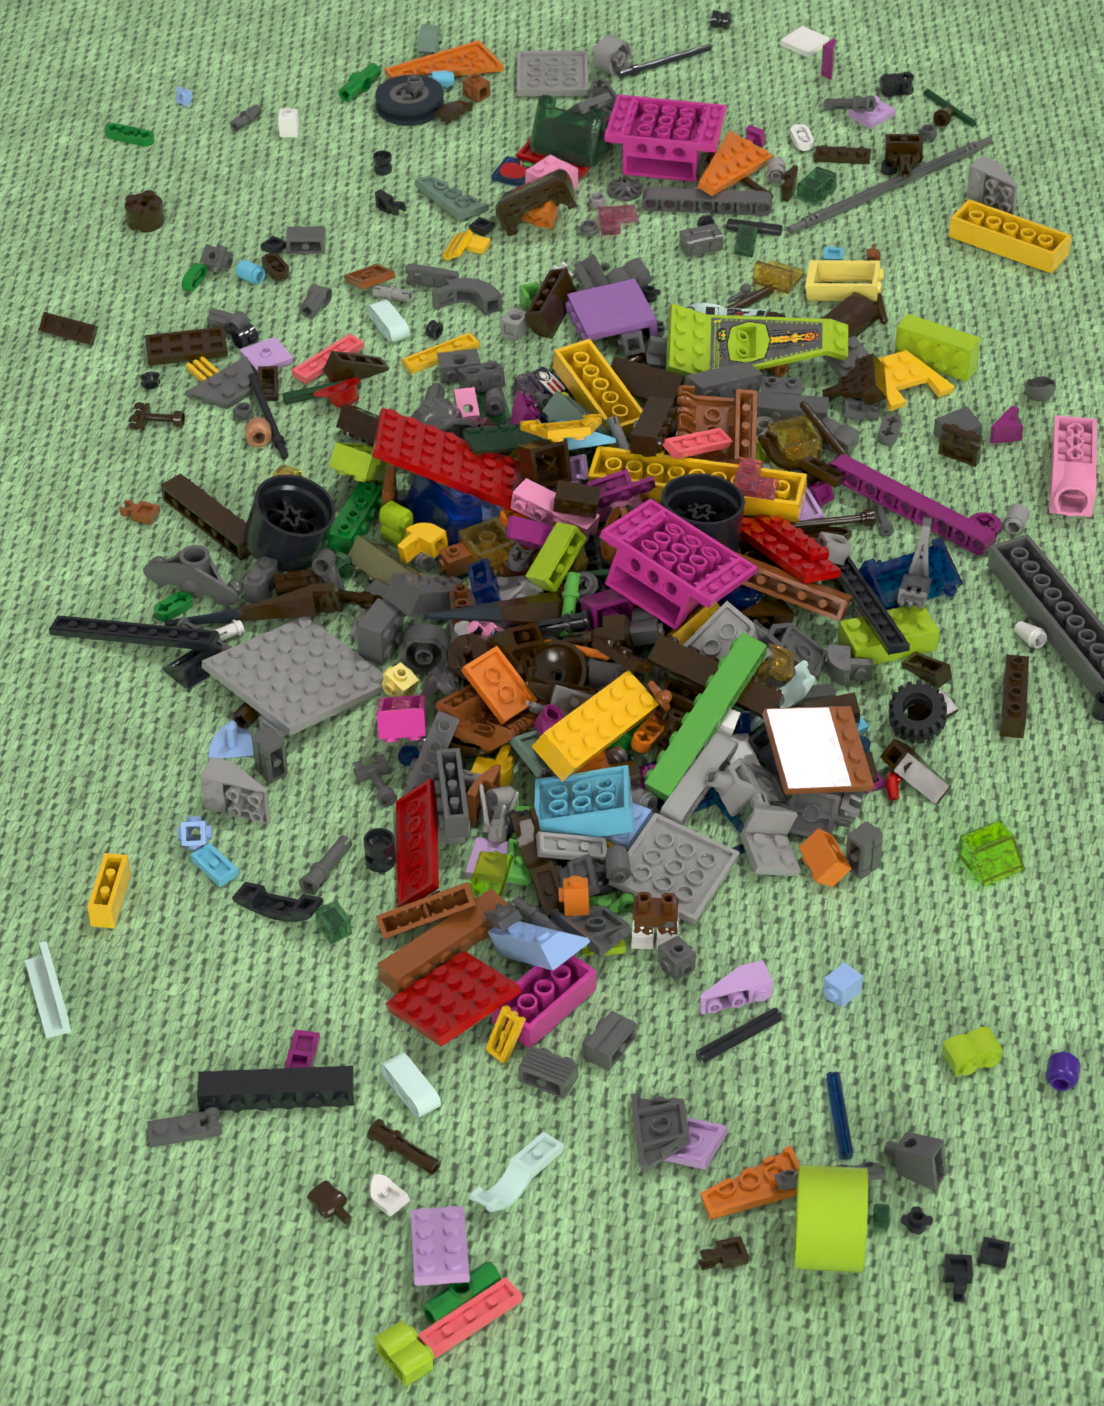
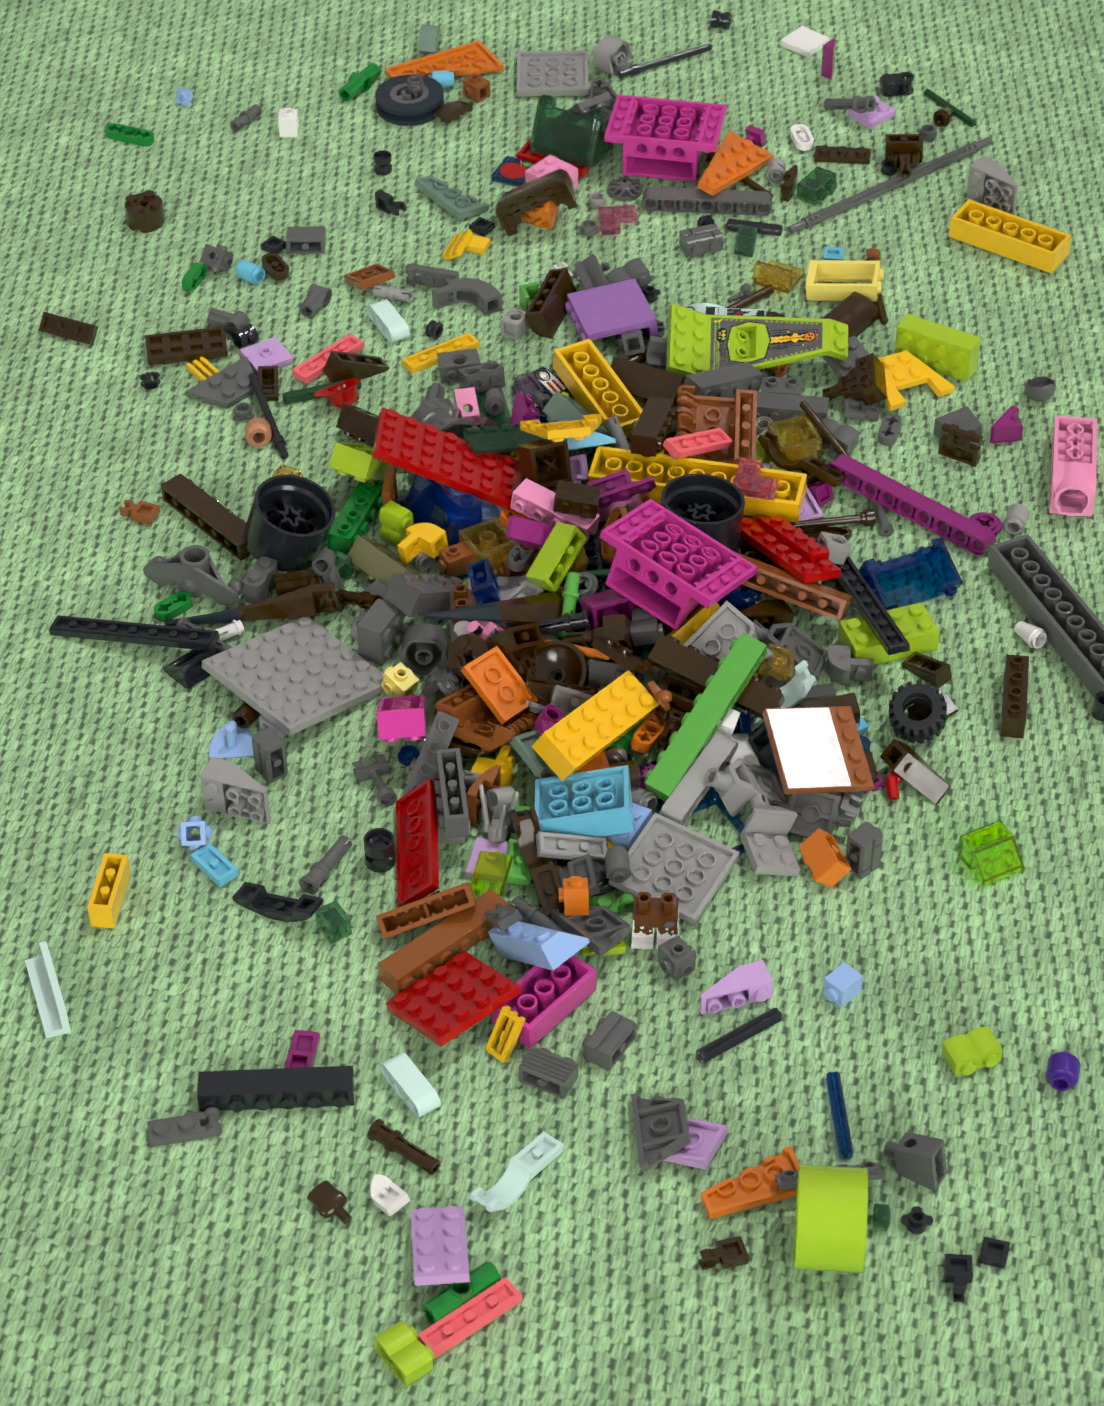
dark brown bar [128,402,185,430] -> none
dark grey hinge [897,517,932,609] -> none

